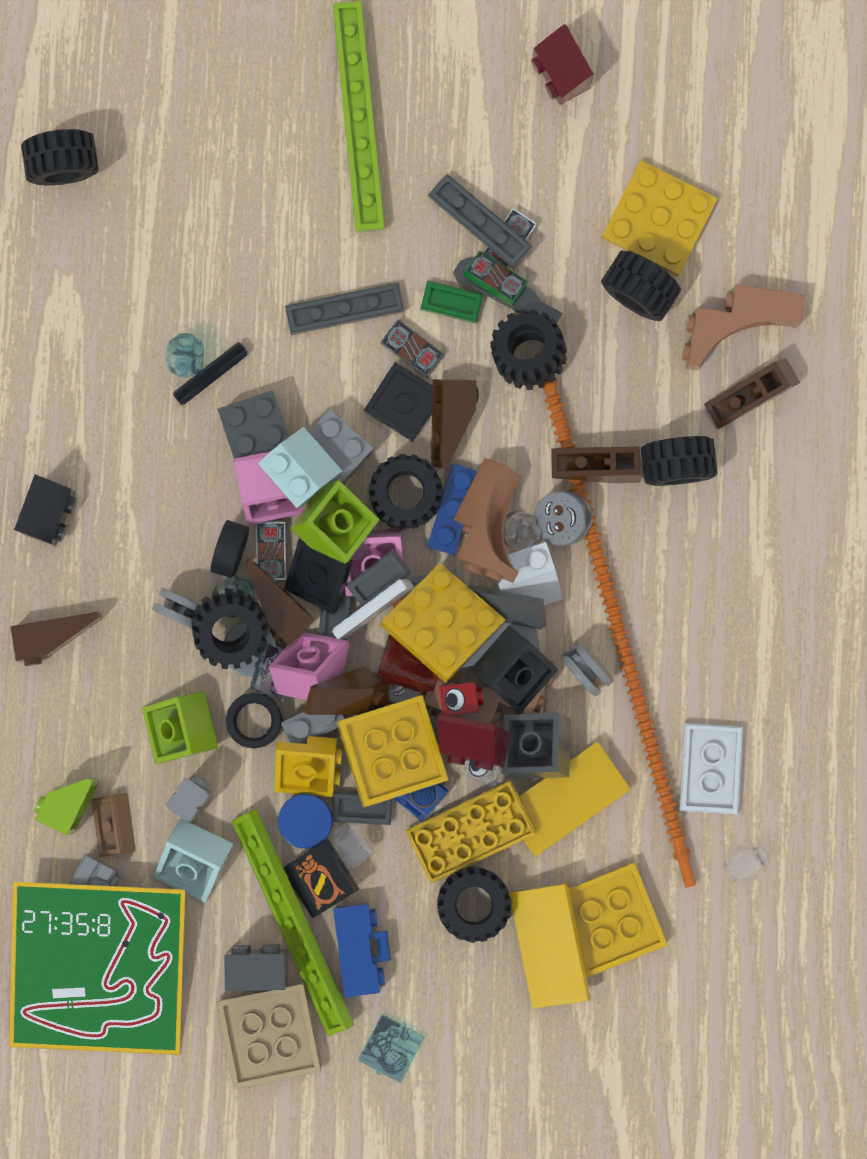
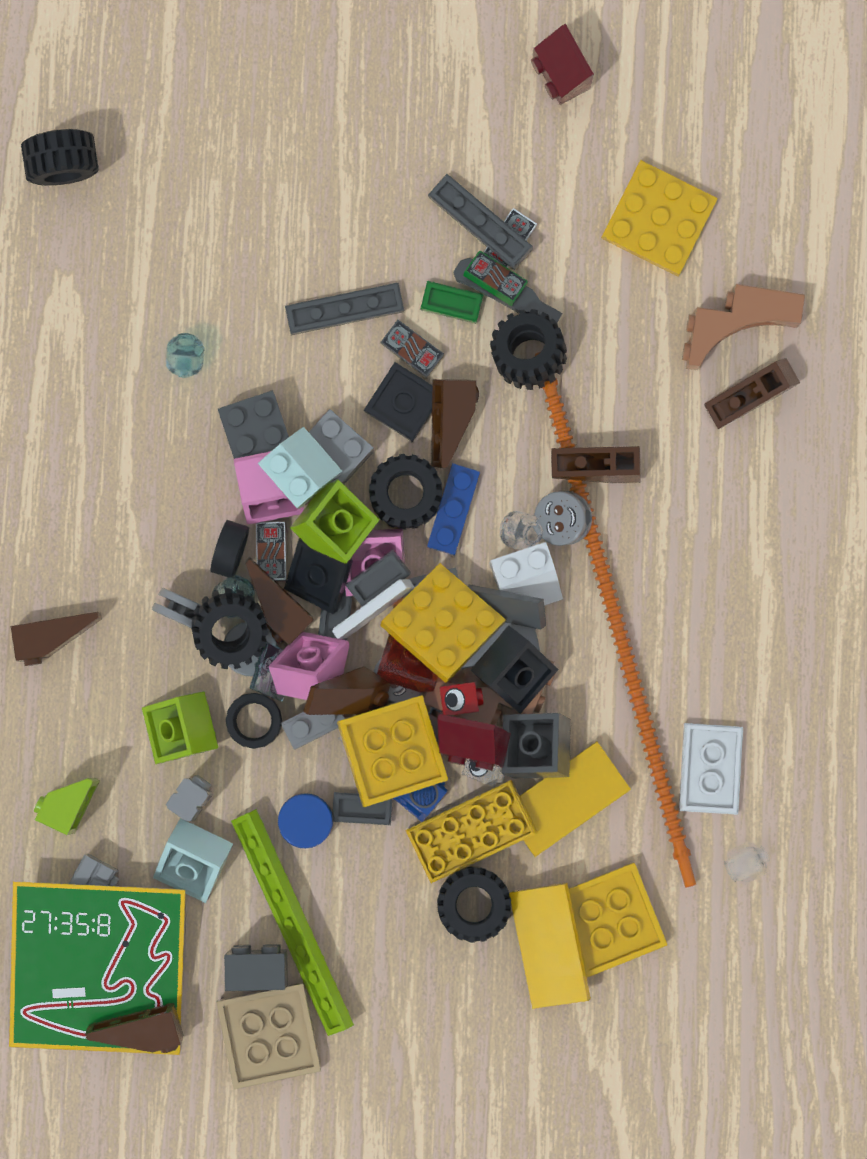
black slope [14,474,77,546] -> none
medium nougat slope [91,794,135,857] -> none
black axle [173,342,248,405] -> none
yellow plate [274,736,343,797] -> none
black tile [283,839,359,918] -> none
clear brick [330,823,375,870] -> none
lime plate [333,1,385,233] -> none
blue piece [333,903,392,998] -> none
clear light blue piece [358,1014,425,1083] -> none
nougat arch [453,458,521,583] -> none
light grey head [561,641,614,696] -> none
black tyre [601,251,681,321] -> none
black tyre [641,436,718,486] -> none
none -> reddish brown slope [85,1003,184,1053]

